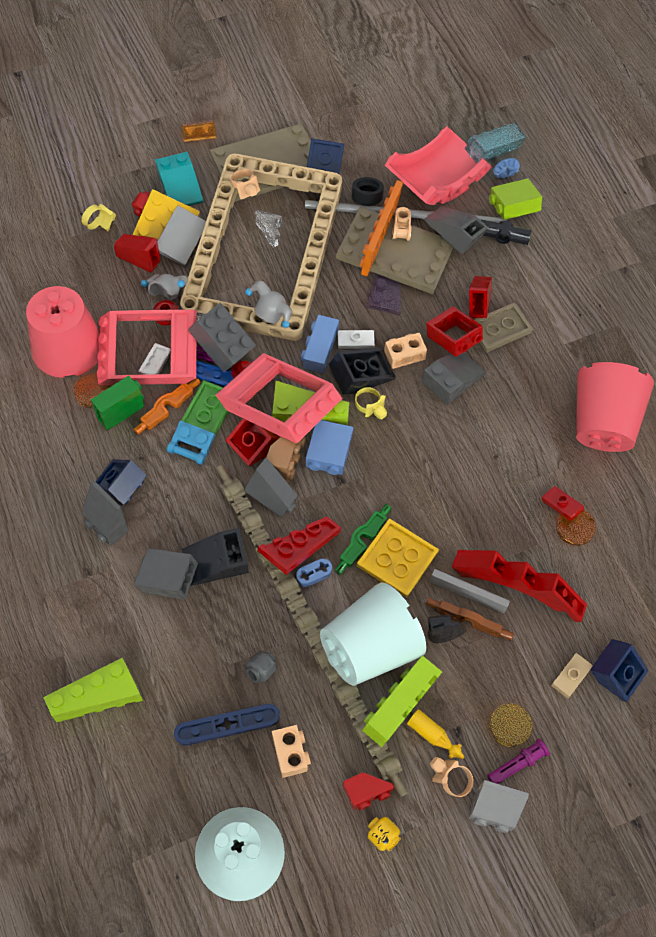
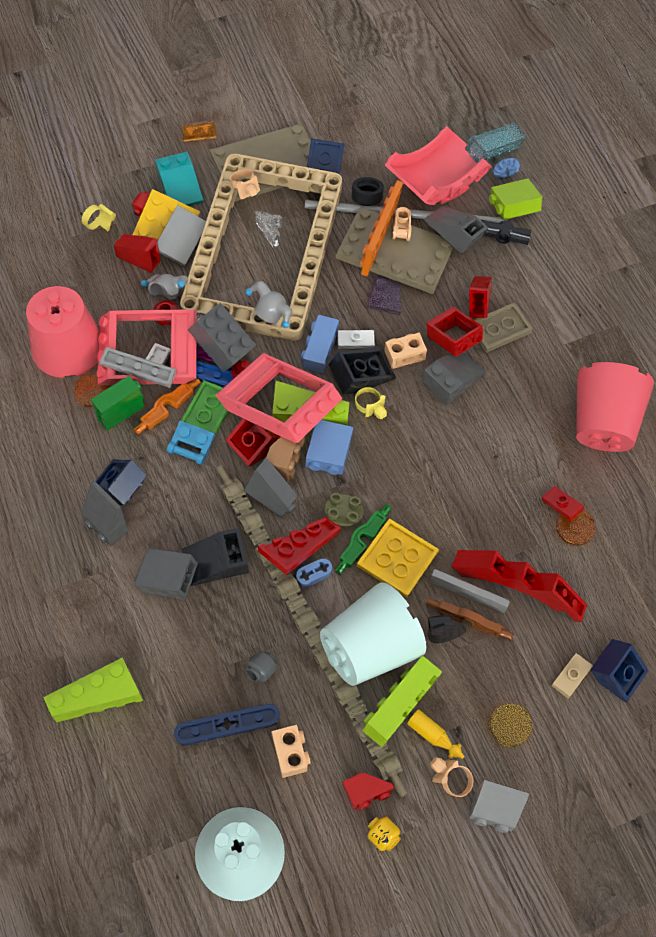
magenta pin [487,738,550,784] -> none
none -> light grey tile [99,347,177,388]
none -> olive dish [324,493,363,526]

